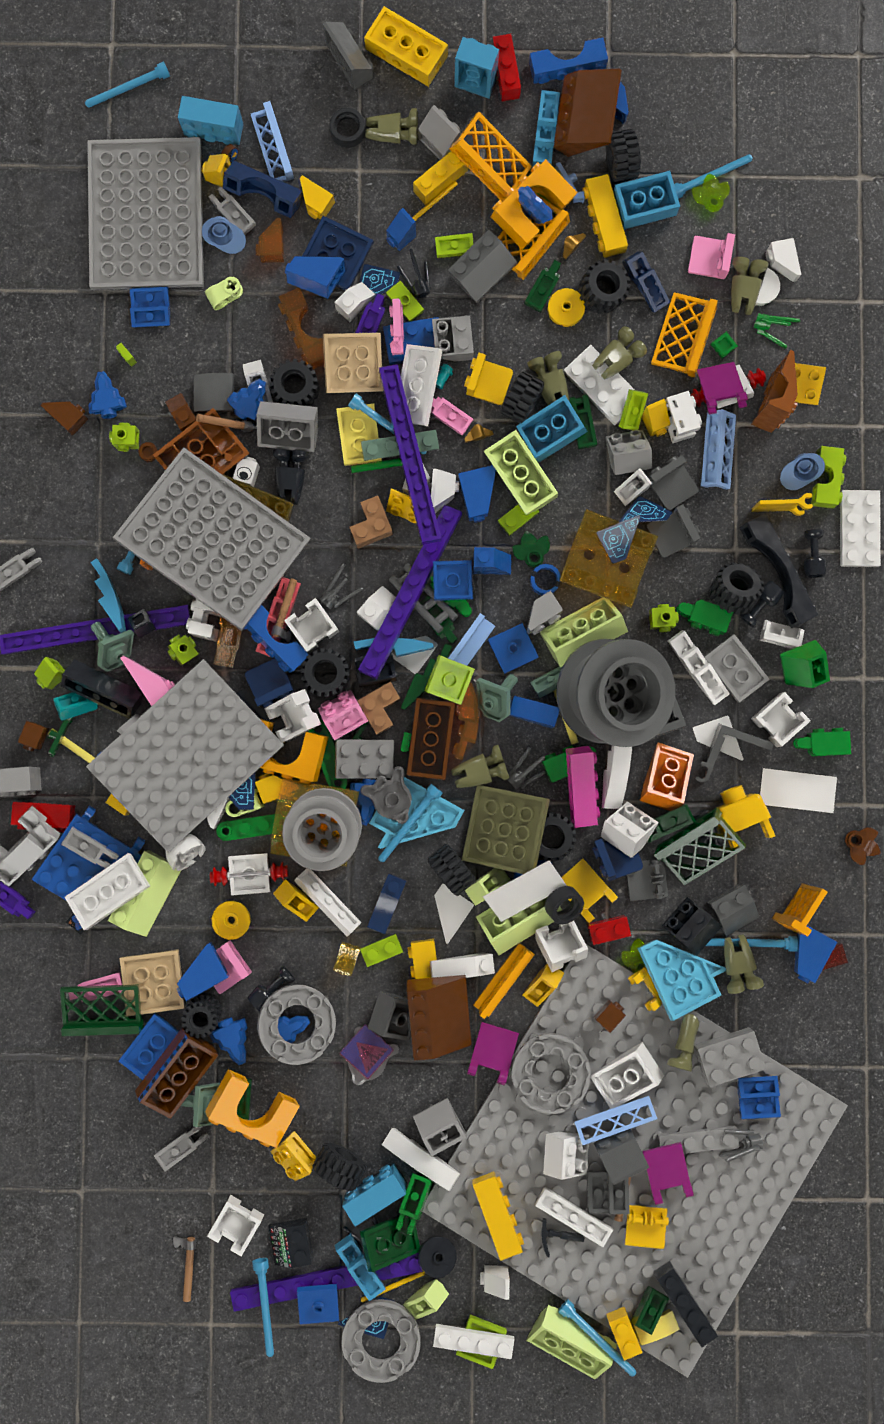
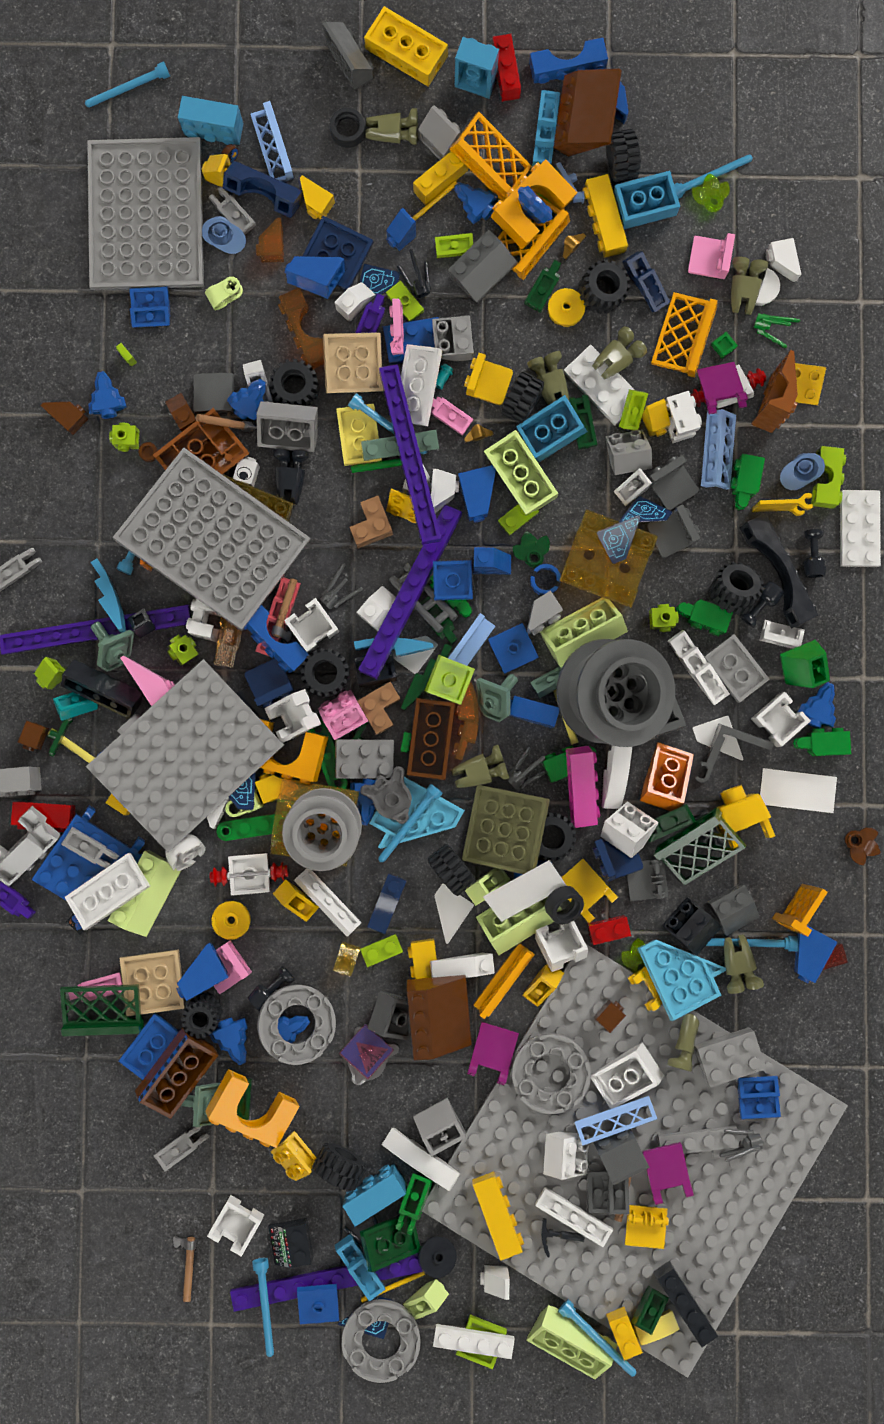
none -> blue rock [454,182,498,224]
none -> green hinge [730,454,765,510]
none -> blue rock [797,682,836,729]

